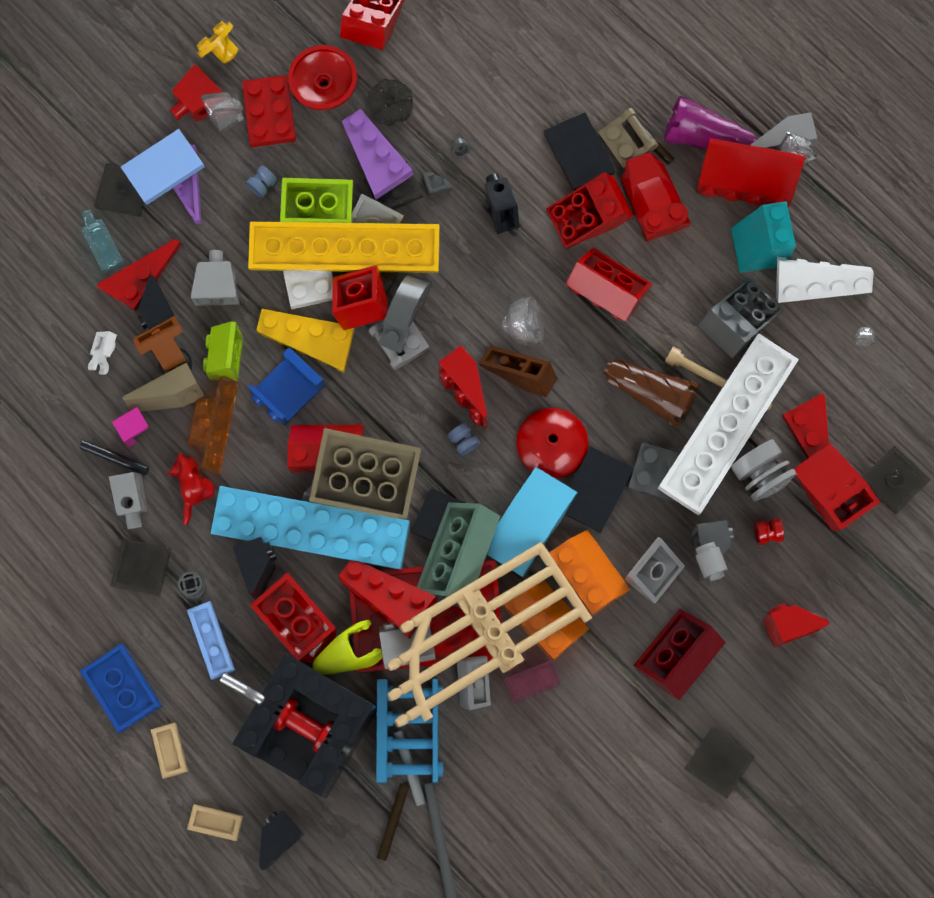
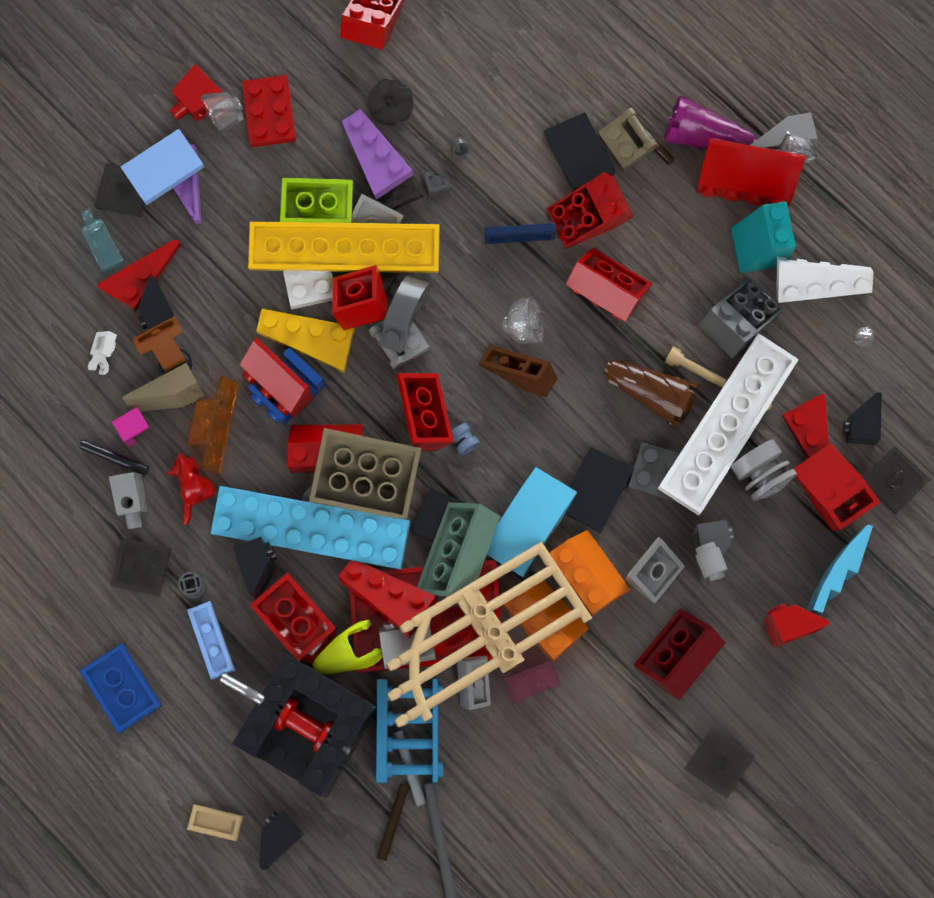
tan tile [151,723,189,779] -> none
light grey torso [191,250,240,306] -> none
yellow plate [196,21,238,64] -> none
lime slope [203,321,243,382] -> none
sand blue wheel [245,165,278,198] -> none
red dish [288,45,357,110] -> none
red slope [438,345,487,430] -> none
black torso [484,173,519,234] -> none
red dish [516,408,589,479] -> none
red slope [620,152,691,242] -> none
red wheel [754,518,784,546] -> none
none -> slope [240,338,313,419]
none -> red slope [396,373,454,452]
none -> dark blue tile [485,223,556,244]
none -> medium azure slope [806,525,873,616]
none -> black slope [843,392,882,445]

